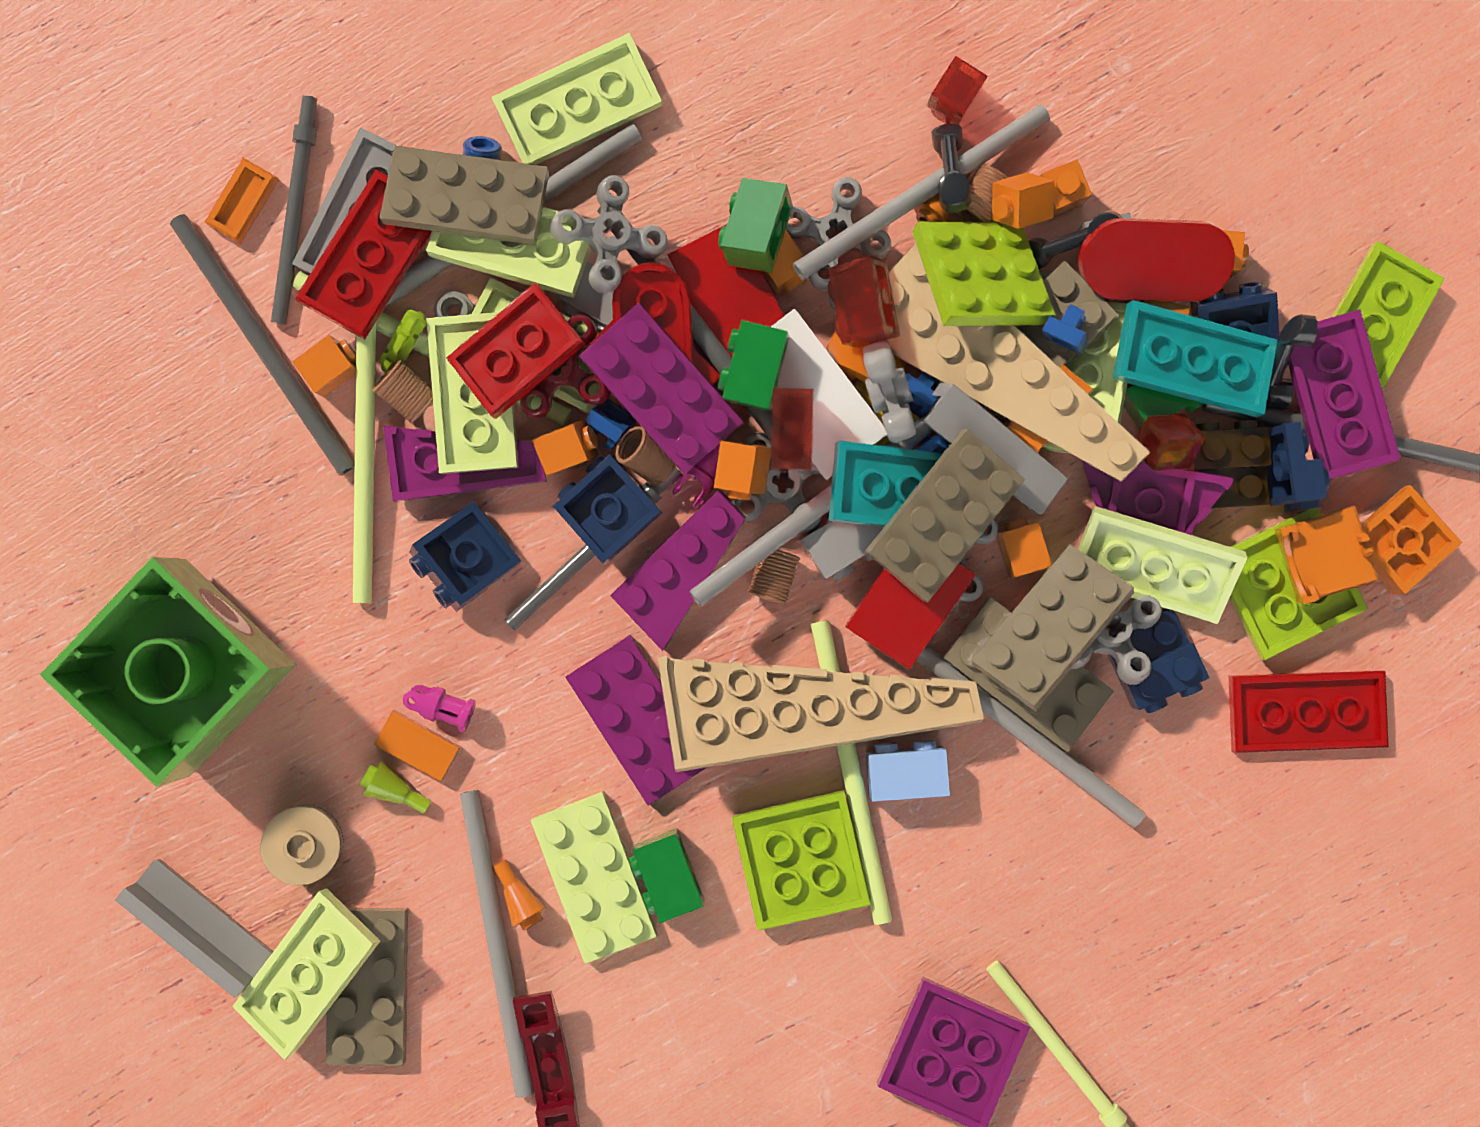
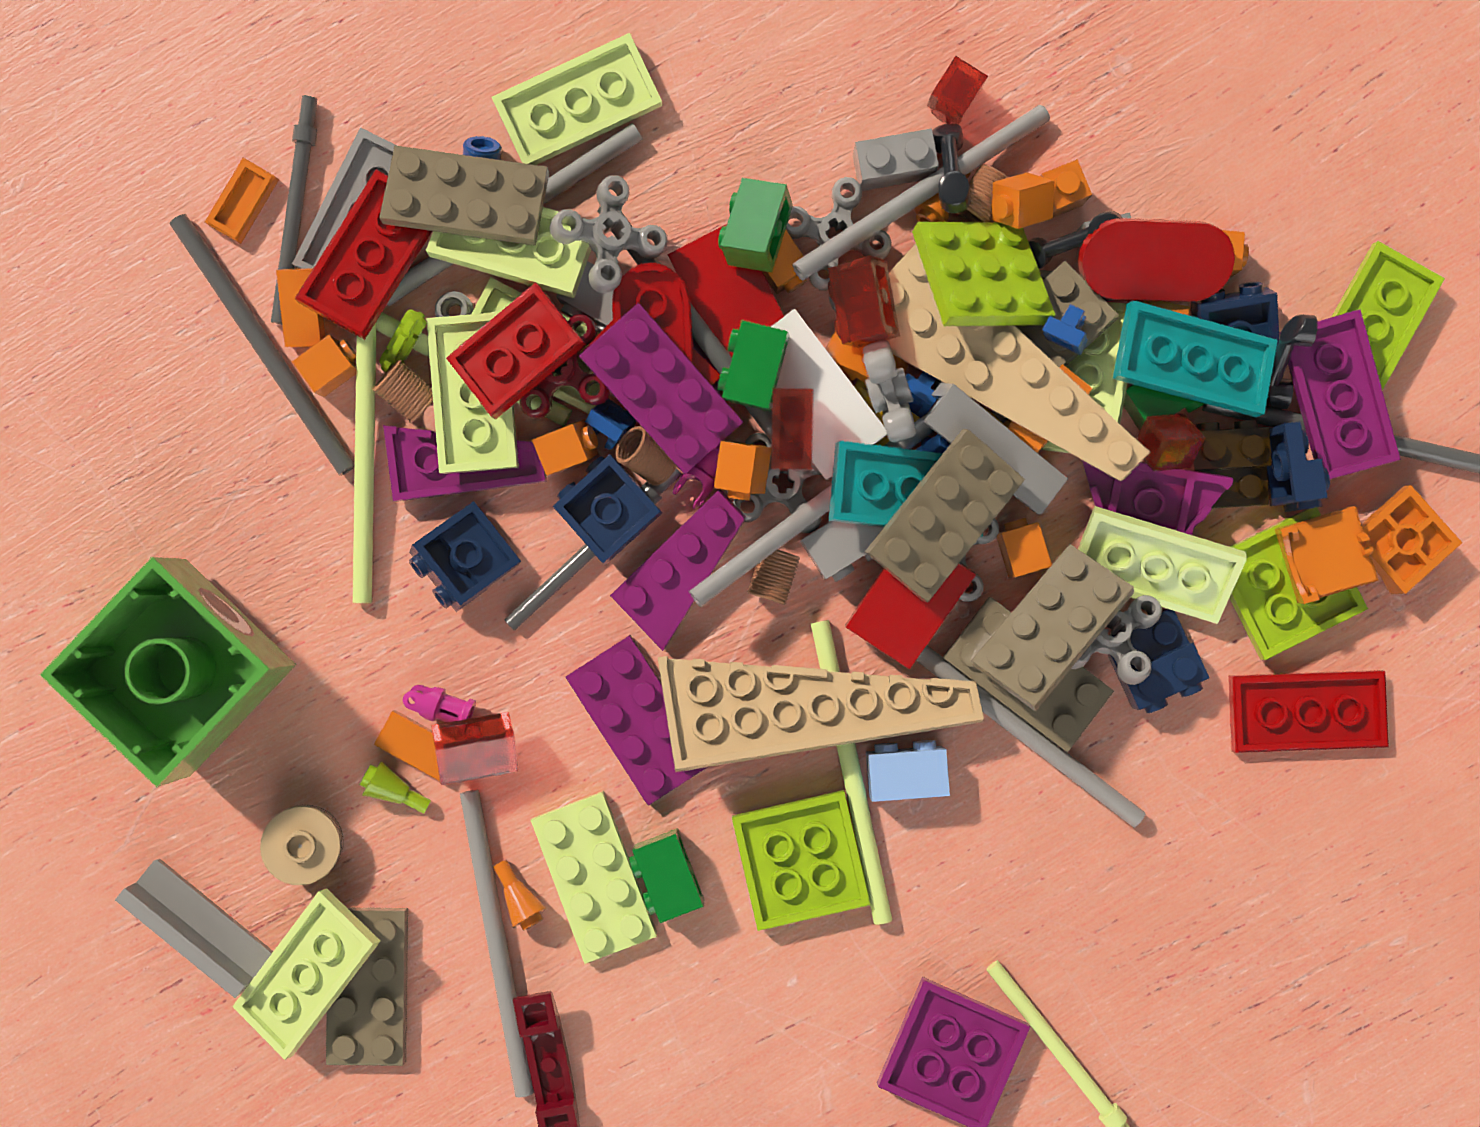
none -> orange tile [276,268,325,347]
none -> clear red brick [431,712,518,785]
none -> light grey brick [852,128,939,191]

